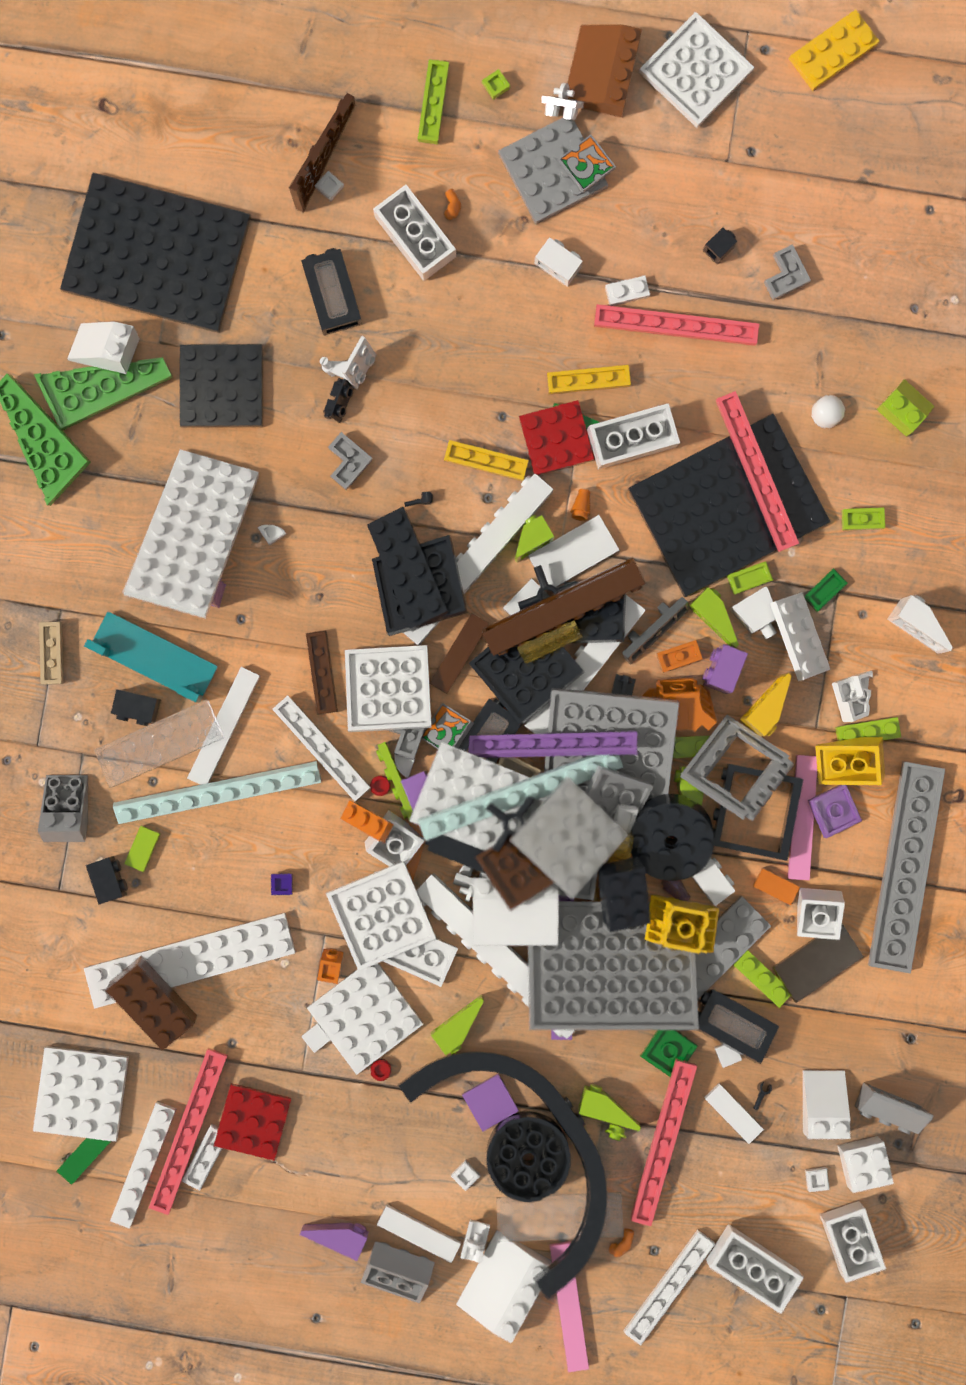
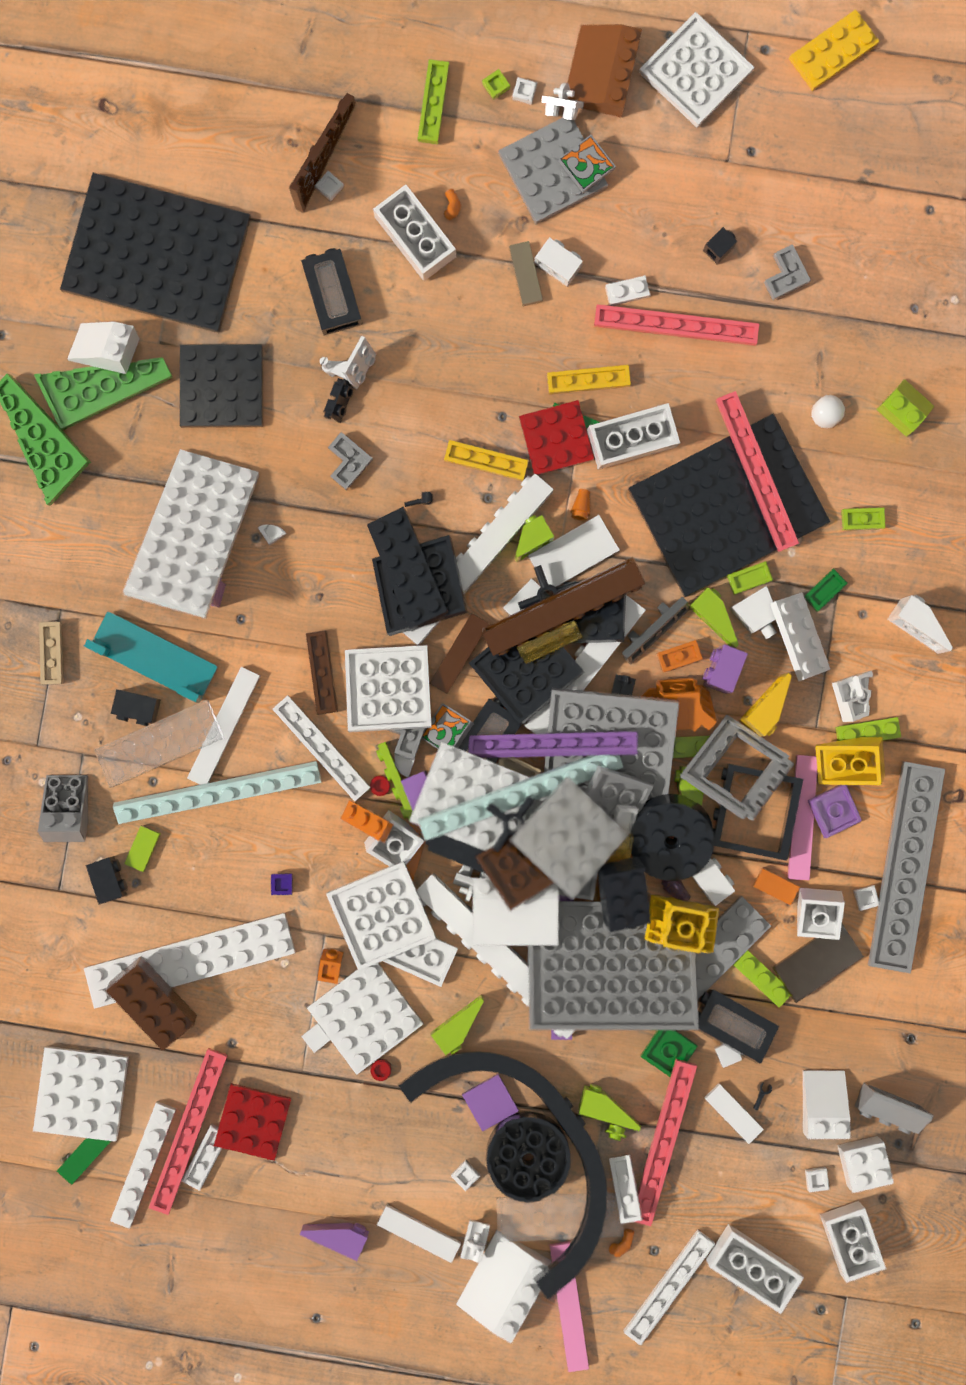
light grey slope [361,1241,435,1303] -> none
none -> dark tan tile [509,241,543,306]
none -> white tile [512,77,537,105]
none -> white plate [609,1155,643,1224]
none -> white tile [853,885,879,911]

